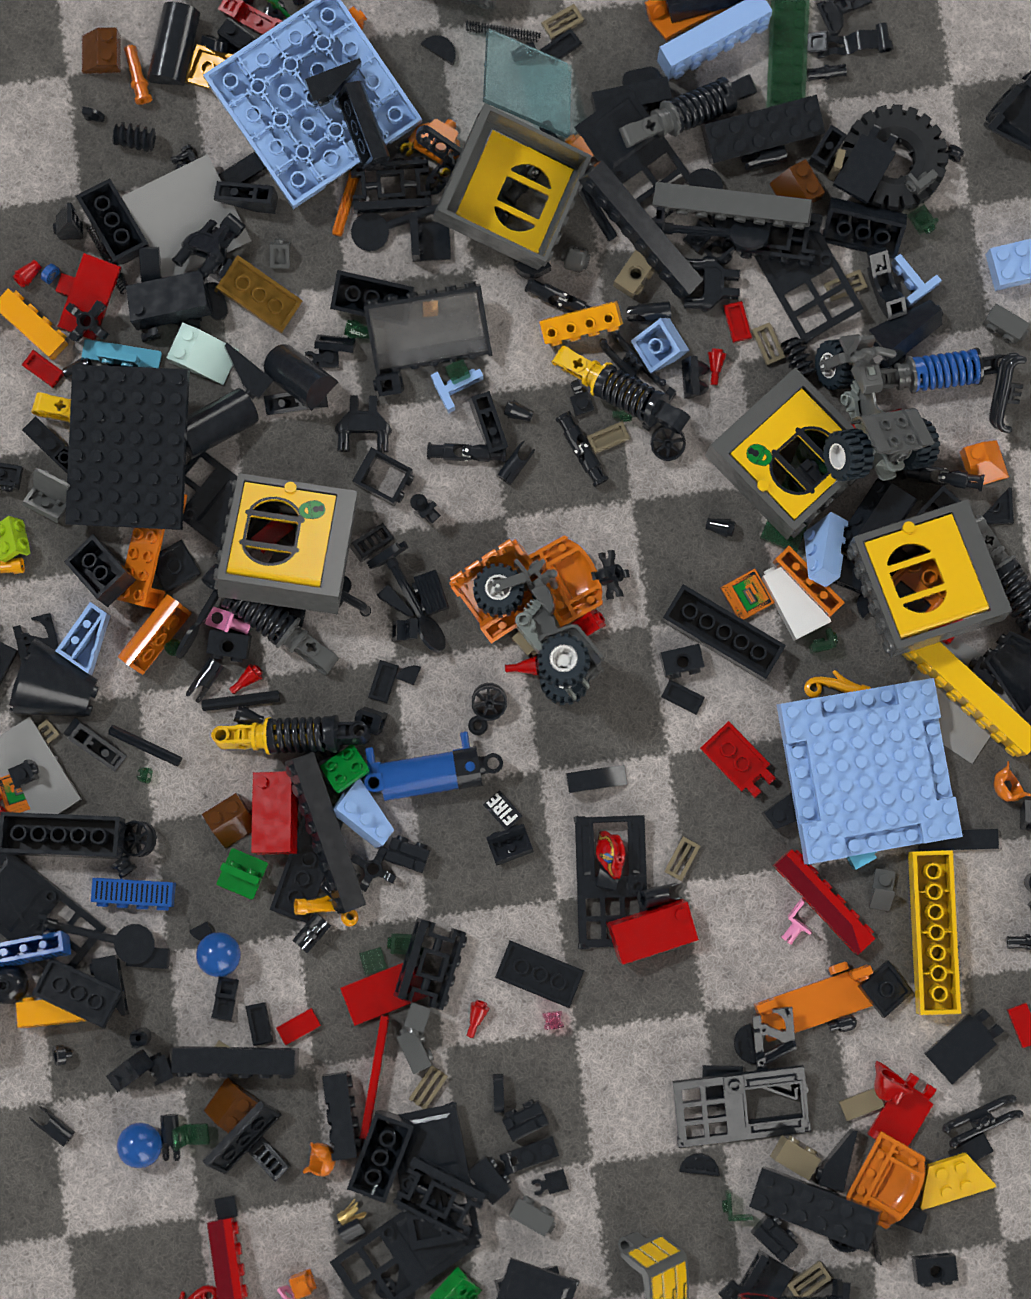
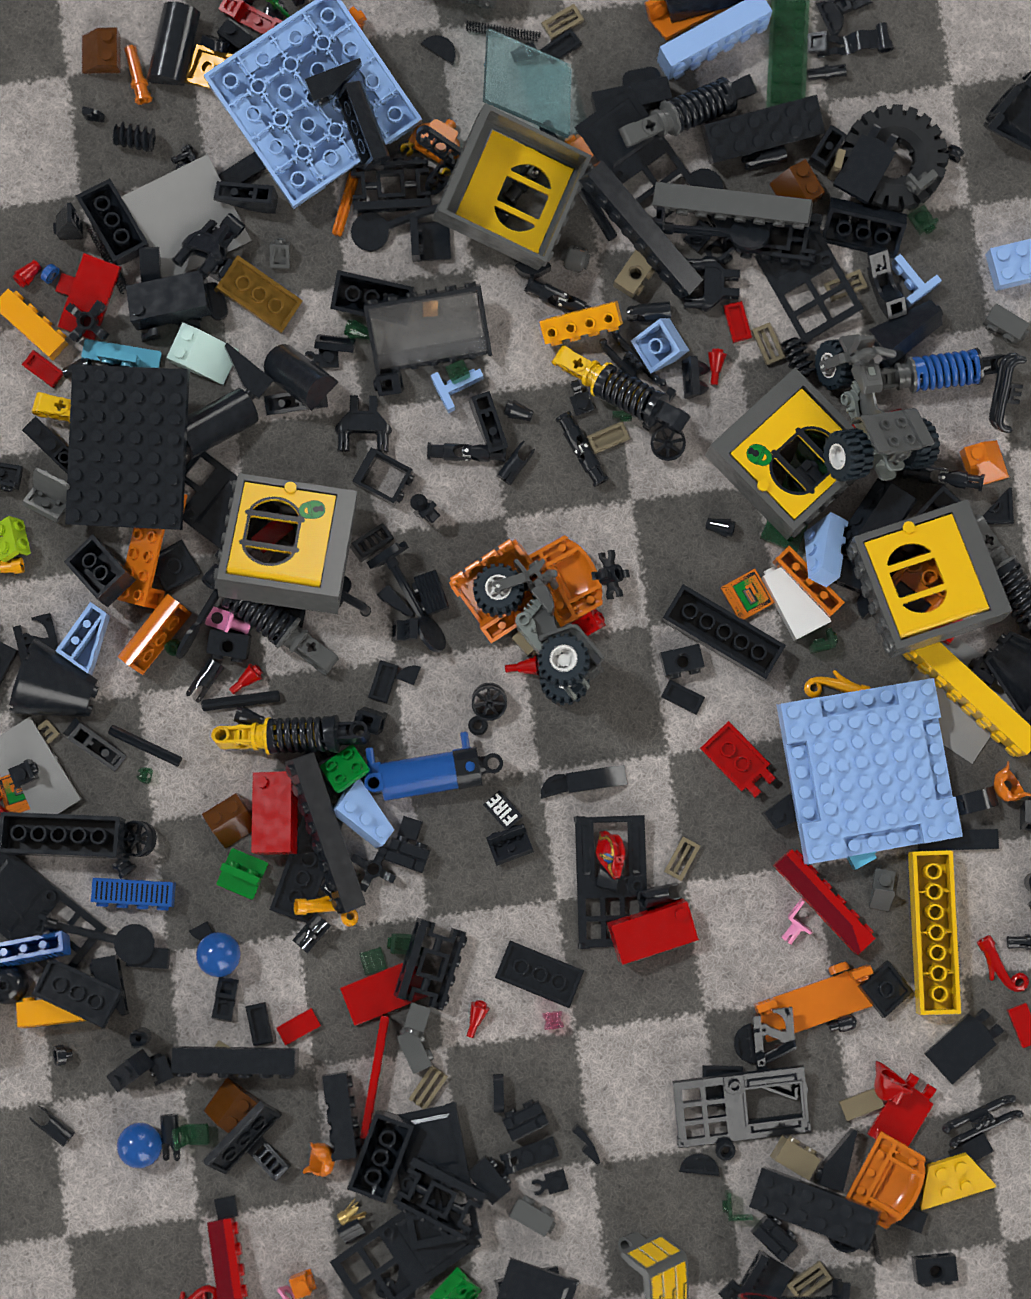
none -> black tile [397,816,423,841]
none -> black tile [541,774,568,799]
none -> black slope [572,1123,600,1165]
none -> black plate [715,1140,736,1161]
none -> black brick [953,786,999,816]
none -> red plant [976,935,1029,992]

